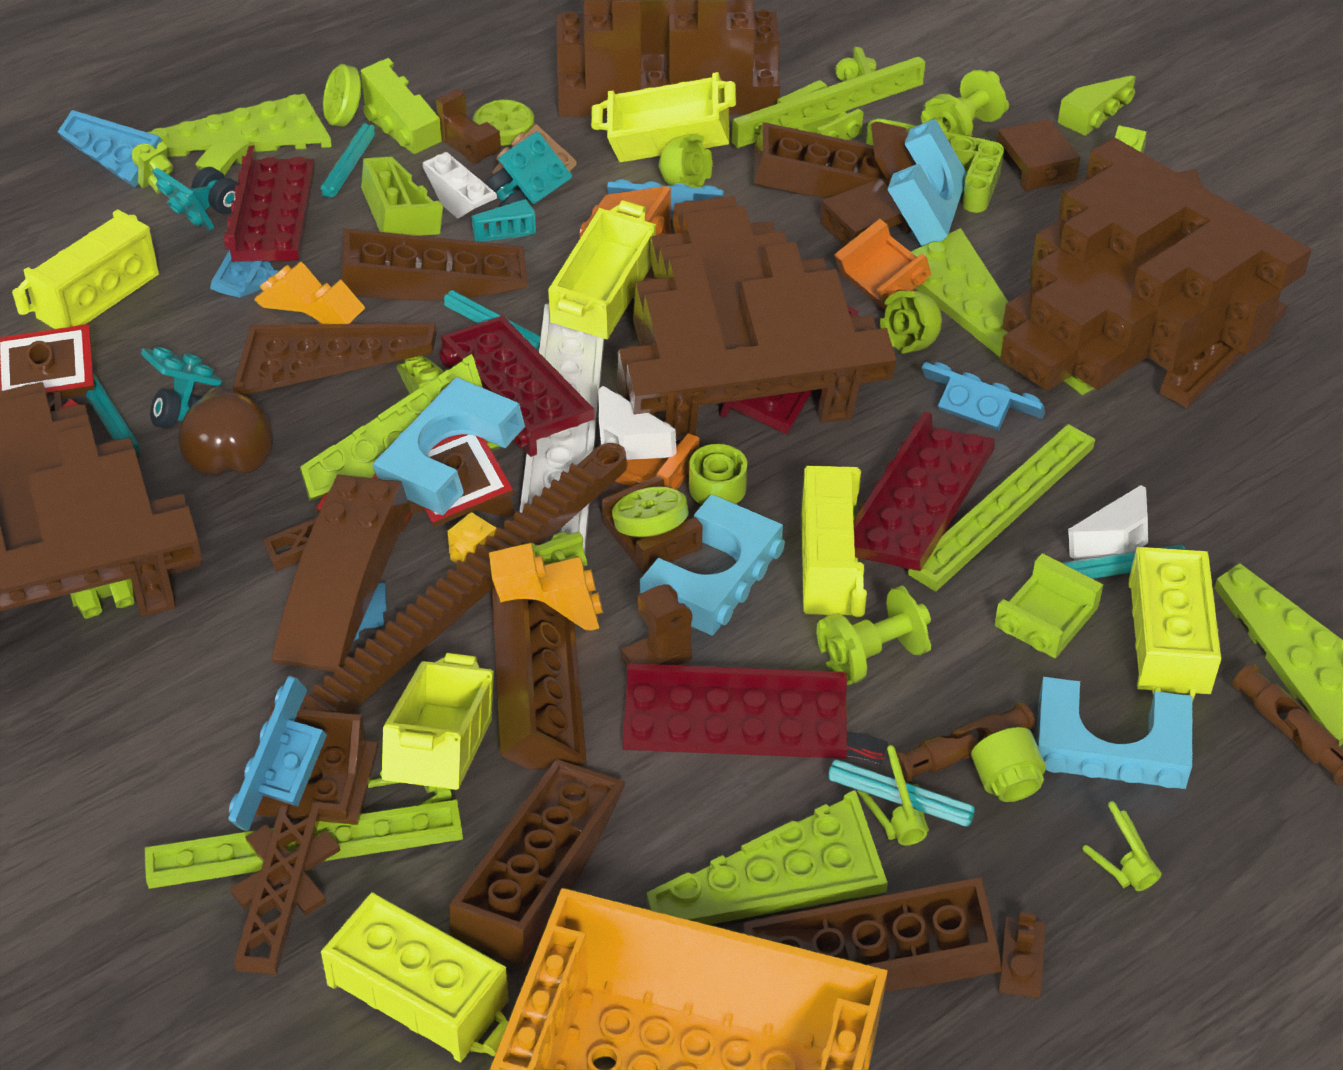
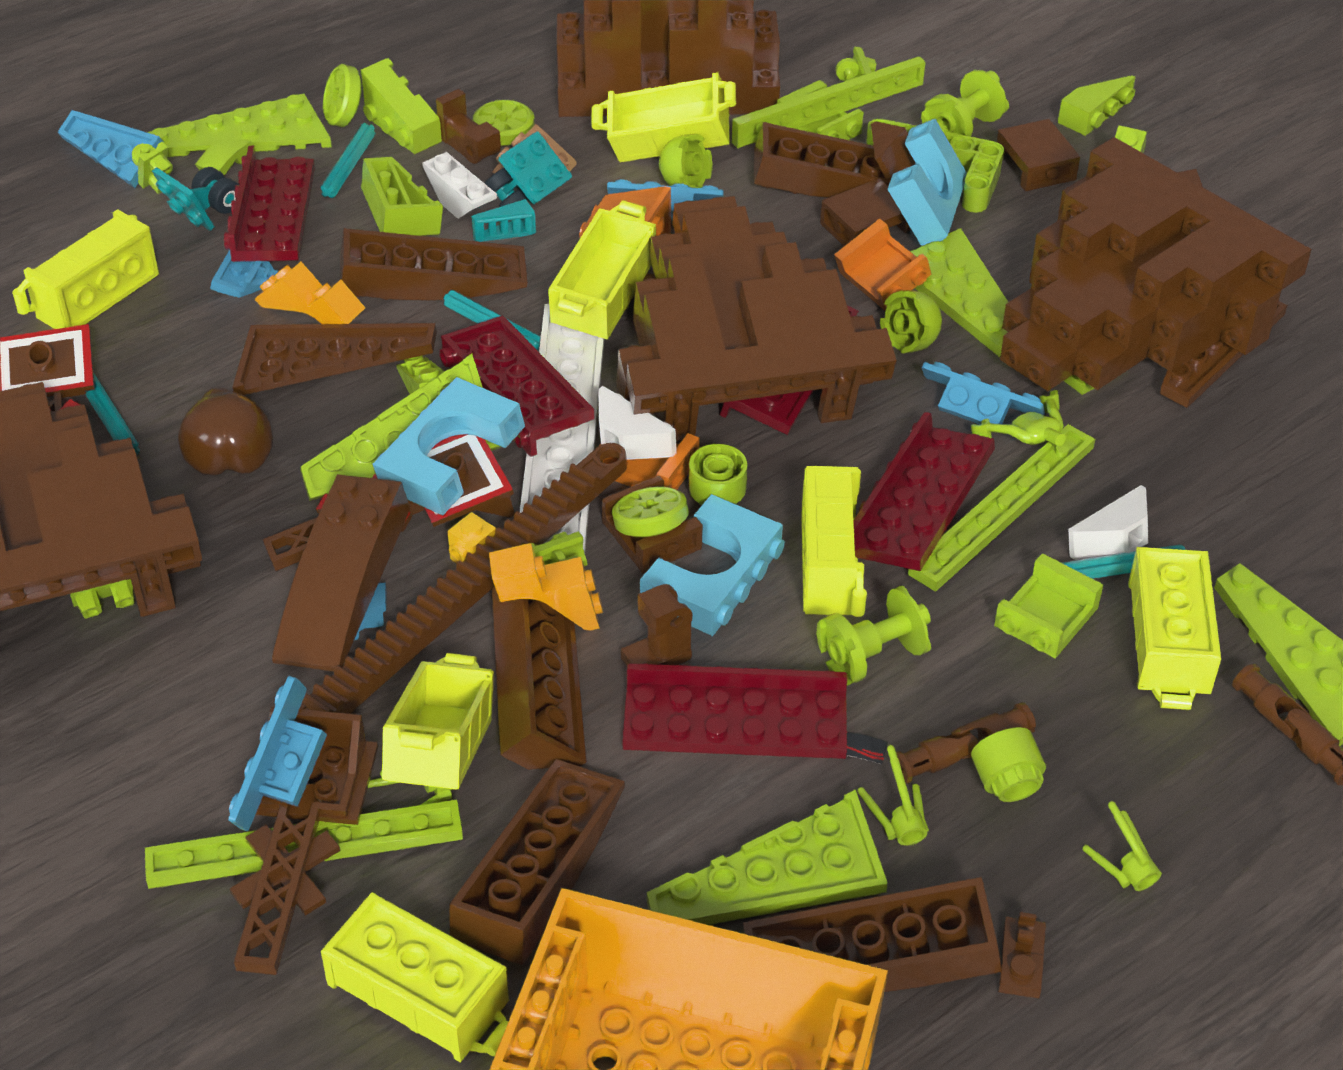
teal plate [141,346,222,429] -> none
axle [829,759,975,827] -> none
medium azure arch [1036,677,1192,789] -> none
none -> lime piece [971,390,1066,446]

